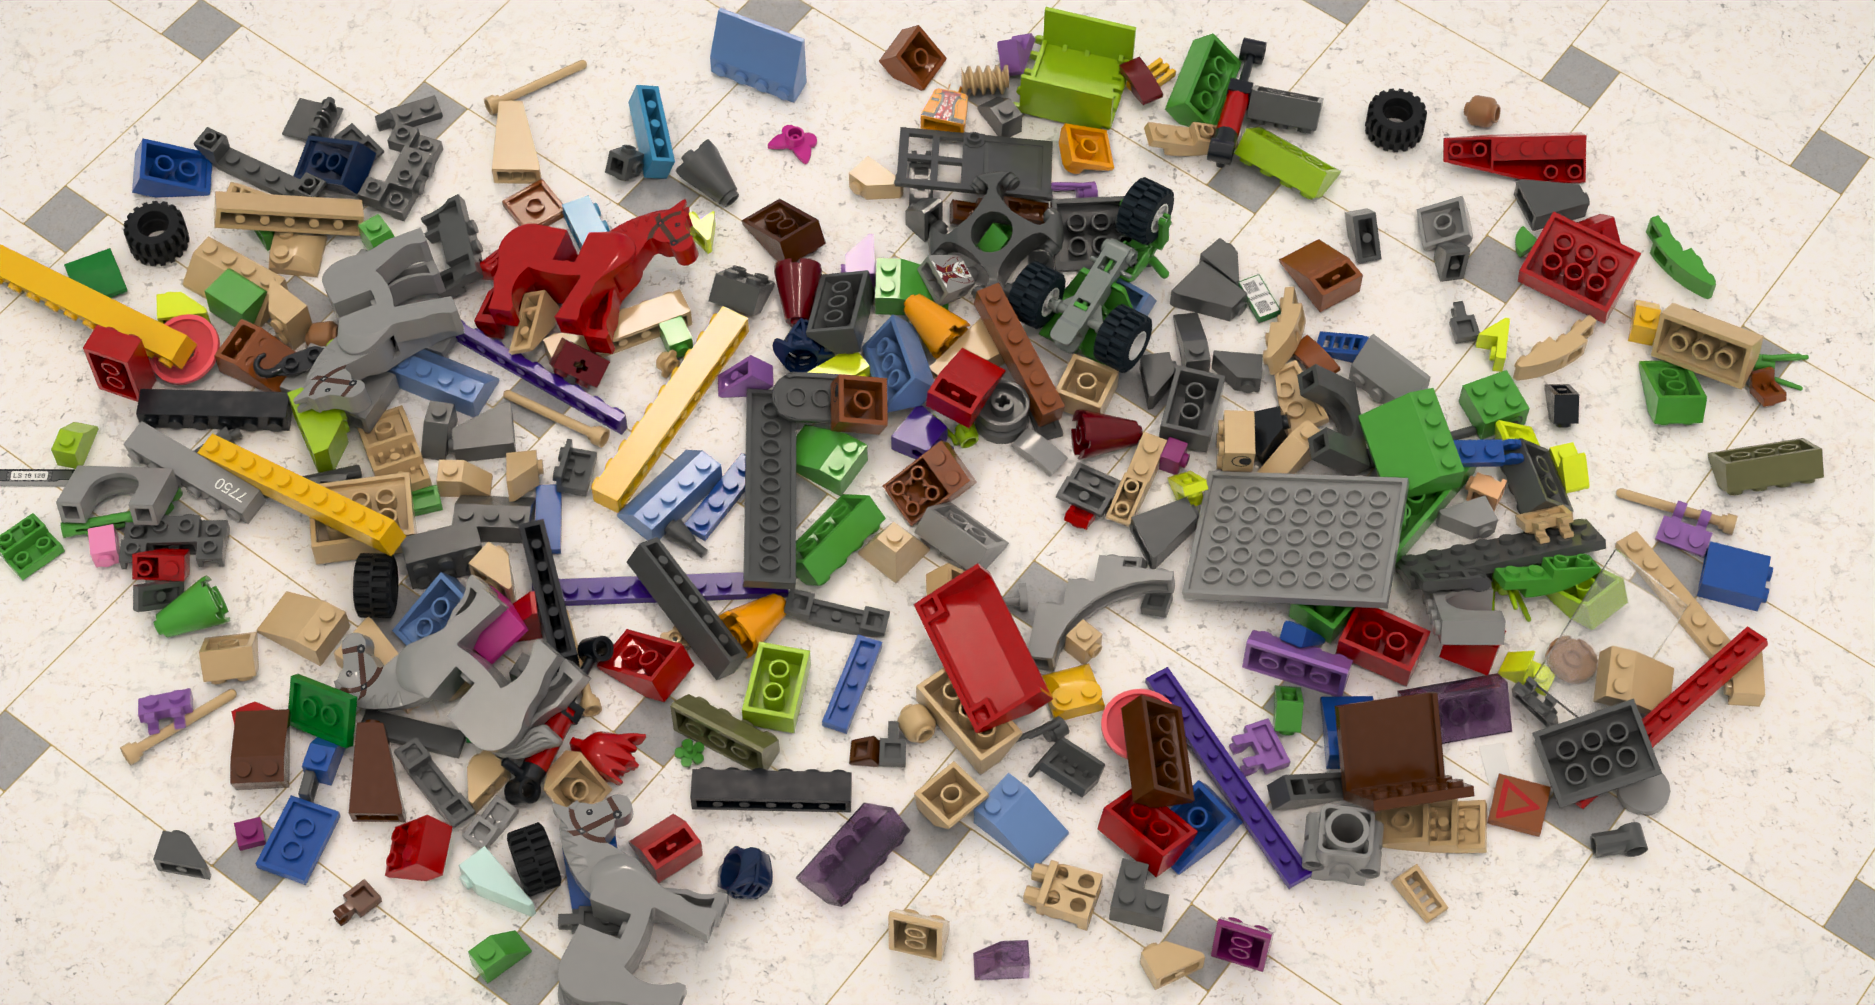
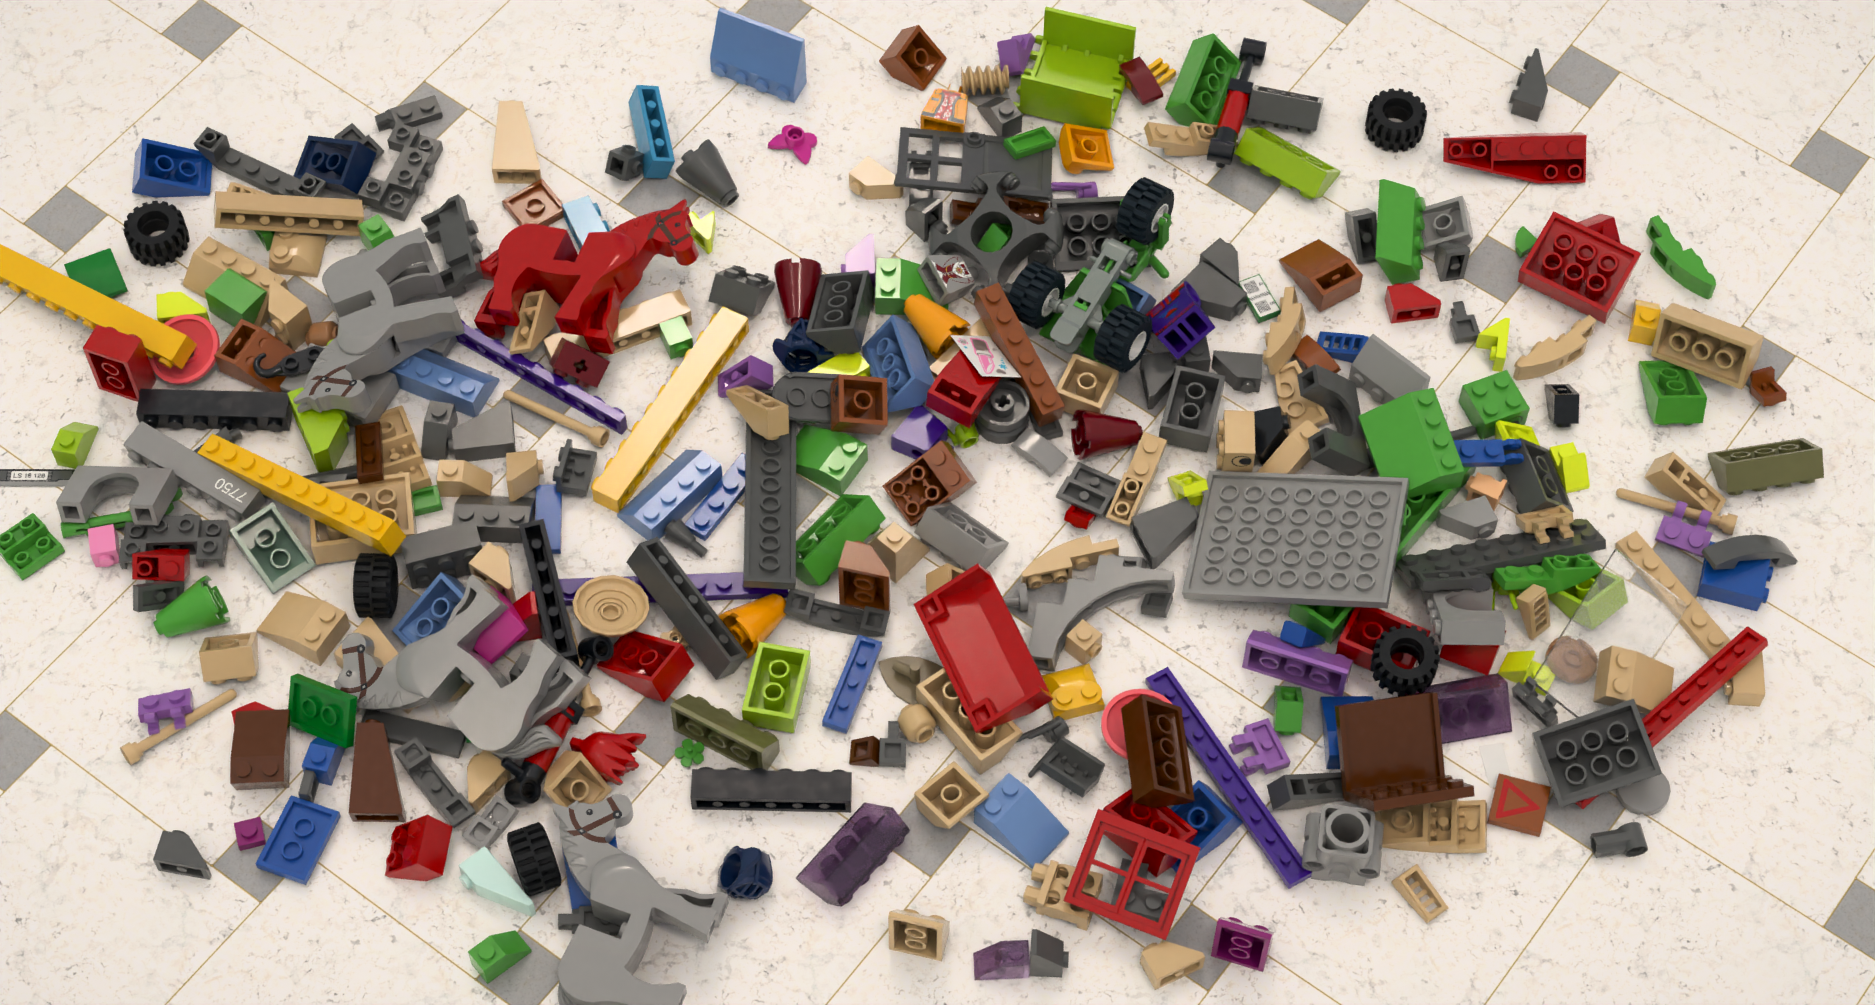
dark grey hinge [282,97,344,141] -> none
reddish brown plate [333,879,382,926] -> none
tan piece [484,60,587,115] -> none
red slope [628,813,703,883] -> none
tan plate [656,350,680,378] -> none
reddish brown slope [741,198,826,263] -> none
magenta plate [1159,437,1190,475] -> none
medium nougat head [1464,95,1501,128] -> none
dark grey slope [1514,179,1590,231] -> none
bright green plant [1753,353,1809,391] -> none
none -> sand green slope [229,502,316,594]
none -> reddish brown tile [355,421,384,484]
none -> tan hat [573,575,650,637]
none -> tan slope [726,385,789,440]
none -> dark orange slope [838,540,891,611]
none -> dark tan shield [878,656,943,705]
none -> white sticker [950,335,1021,378]
none -> bright green tile [1003,126,1056,160]
none -> tan slope [1021,535,1119,589]
none -> dark grey slope [1029,929,1069,978]
none -> red window [1063,809,1201,941]
none -> dark purple piece [1145,281,1216,360]
none -> black tyre [1370,624,1440,697]
none -> bright green slope [1375,179,1426,285]
none -> red slope [1385,283,1441,324]
none -> dark grey slope [1509,48,1548,122]
none -> tan slope [1516,584,1551,640]
none -> tan slope [1644,452,1726,515]
none -> dark grey slope [1701,535,1798,570]

